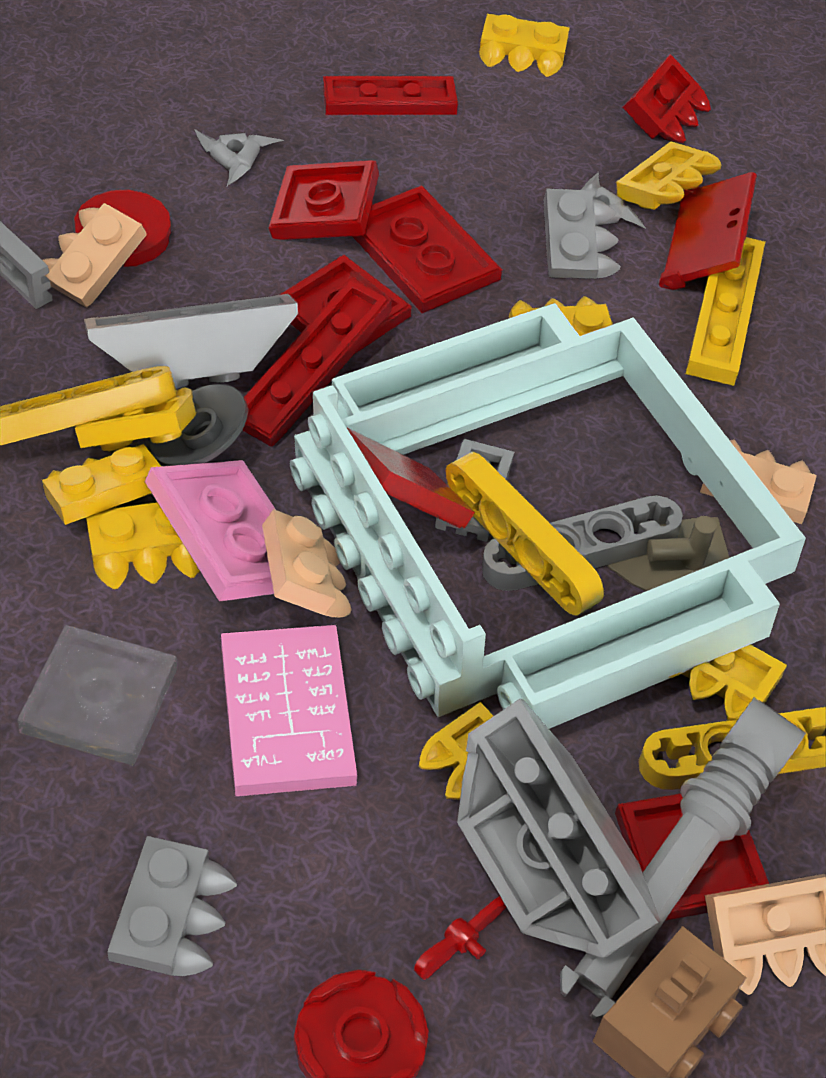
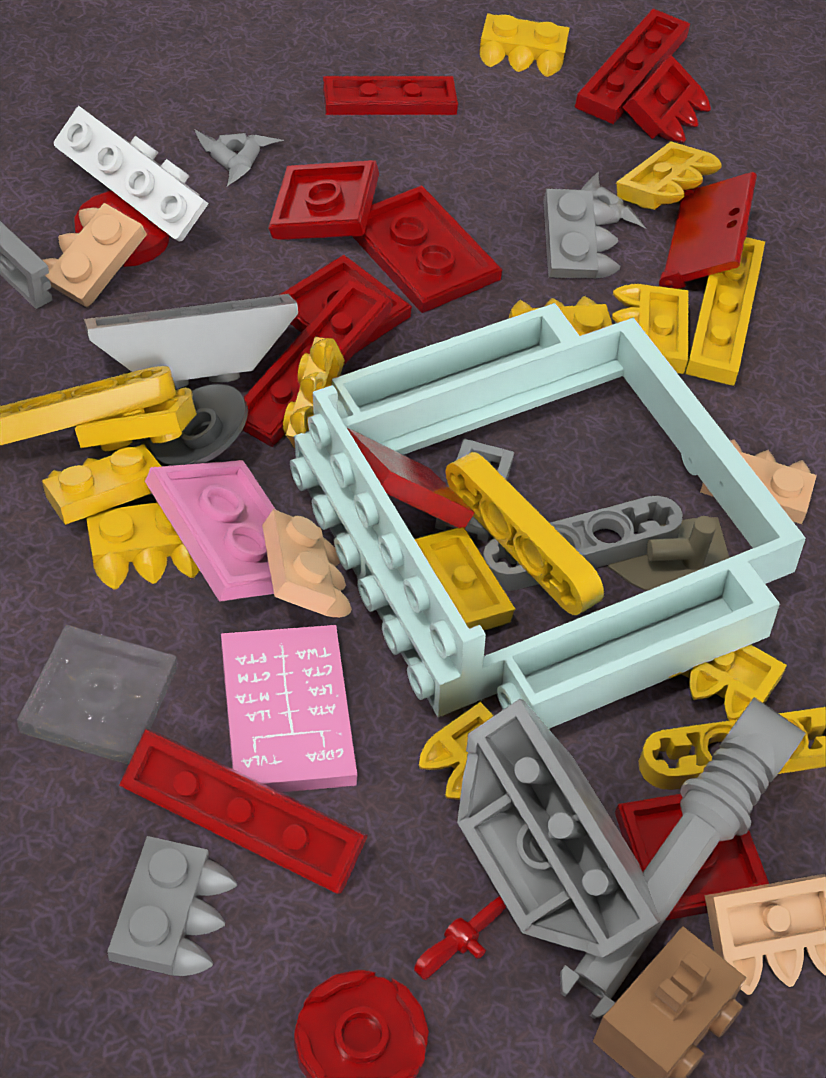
none -> white bracket [54,105,209,242]
none -> red tile [119,729,368,894]
none -> yellow plate [283,337,345,448]
none -> yellow plate [415,527,515,630]
none -> red plate [575,9,690,124]
none -> yellow plate [612,284,689,374]

